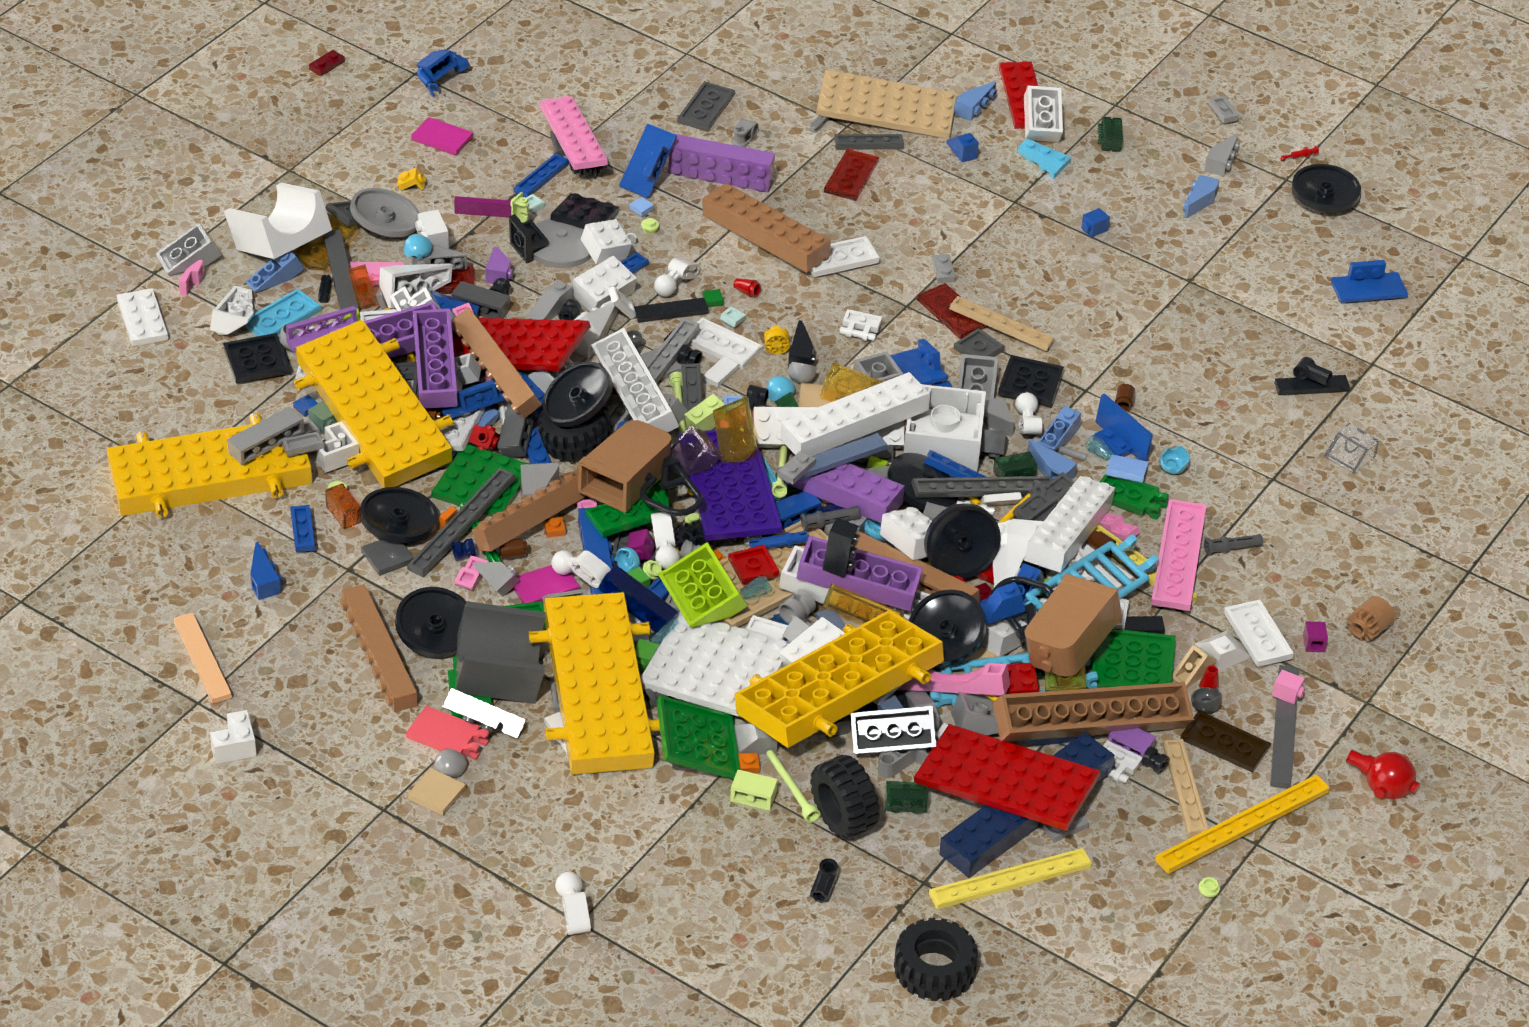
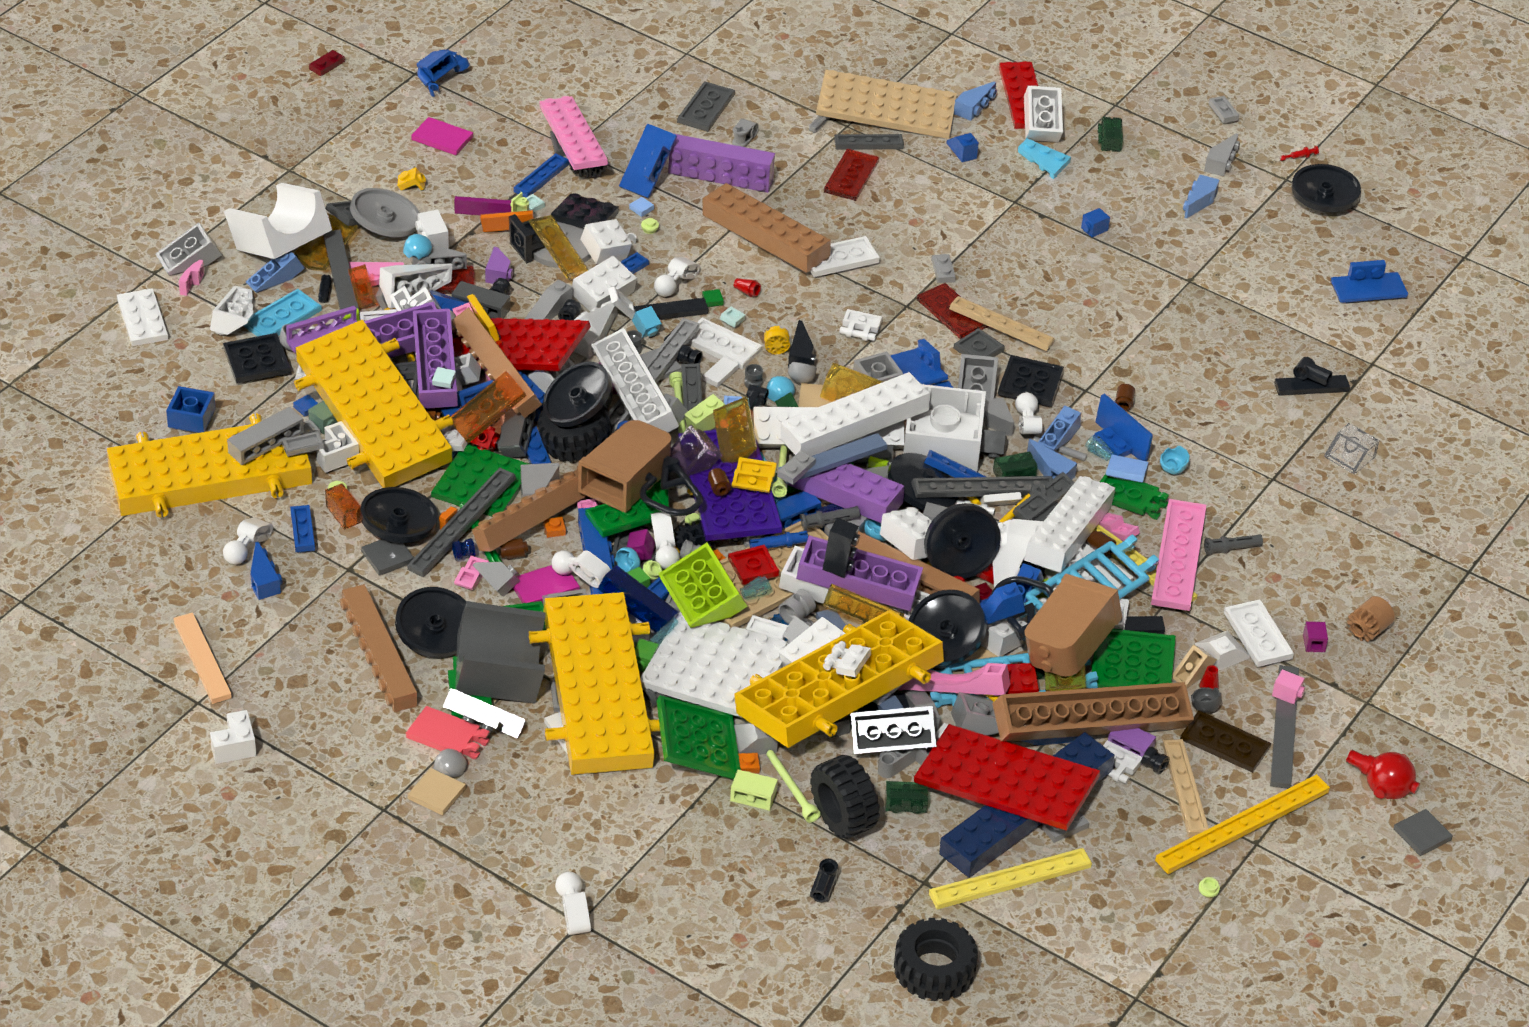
none -> blue brick [166,386,216,433]
none -> white beam [223,517,273,565]
none -> light aqua tile [432,367,456,389]
none -> clear orange tile [450,371,527,444]
none -> yellow tile [467,294,500,342]
none -> orange tile [480,210,536,232]
none -> clear yellow slope [529,215,588,282]
none -> medium azure brick [632,306,662,338]
none -> reddish brown brick [708,468,731,496]
none -> yellow slope [732,457,777,493]
none -> dark grey wheel [744,364,763,388]
none -> white plate [823,641,871,677]
none -> dark grey tile [1393,809,1453,856]

